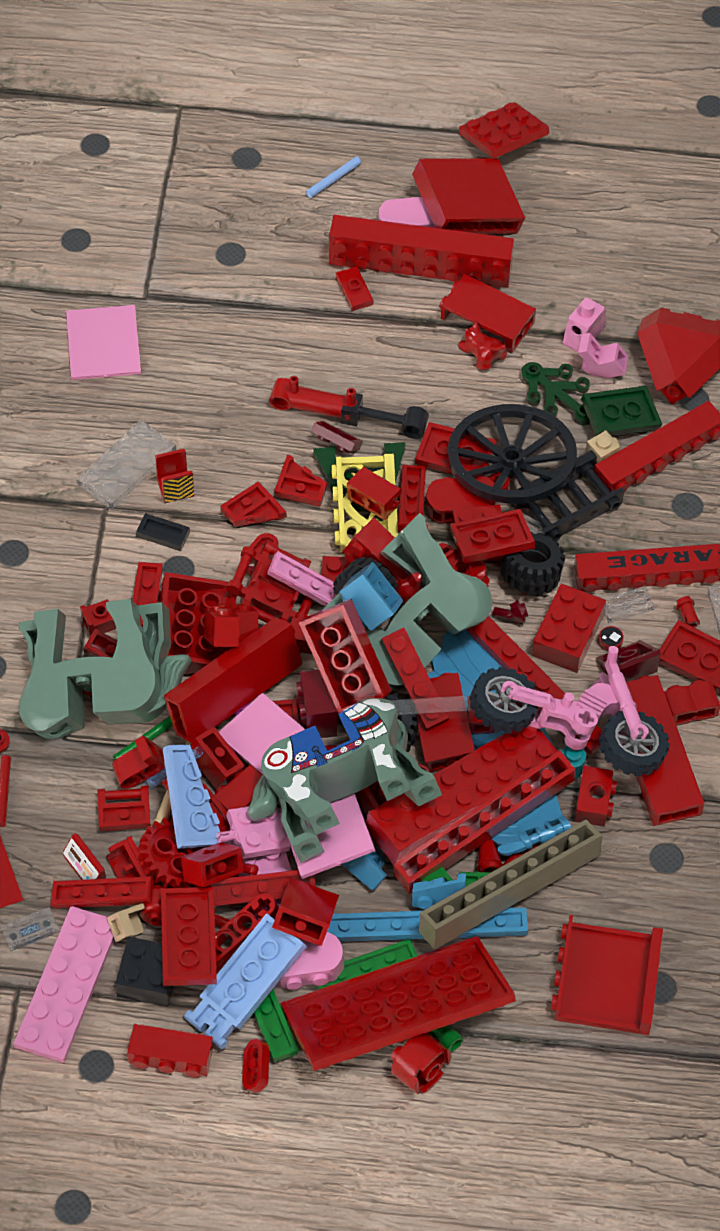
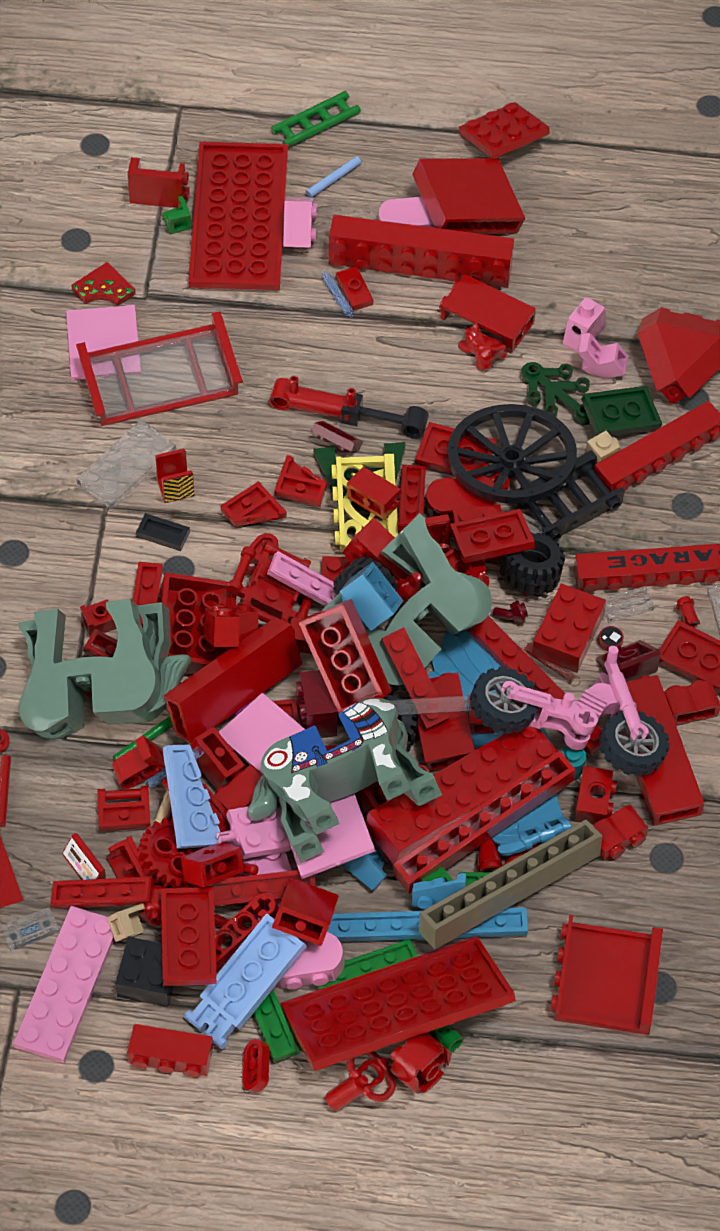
none -> red tile [71,262,136,306]
none -> clear piece [76,311,243,426]
none -> red panel [127,157,190,208]
none -> green panel [162,196,192,235]
none -> red plate [189,141,288,290]
none -> green bar [271,90,361,148]
none -> bright pink brick [283,197,318,248]
none -> light blue piece [321,269,353,319]
none -> red piece [326,1051,396,1111]
none -> red plate [425,514,450,545]
none -> red piece [519,640,580,685]
none -> red brick [592,804,648,860]

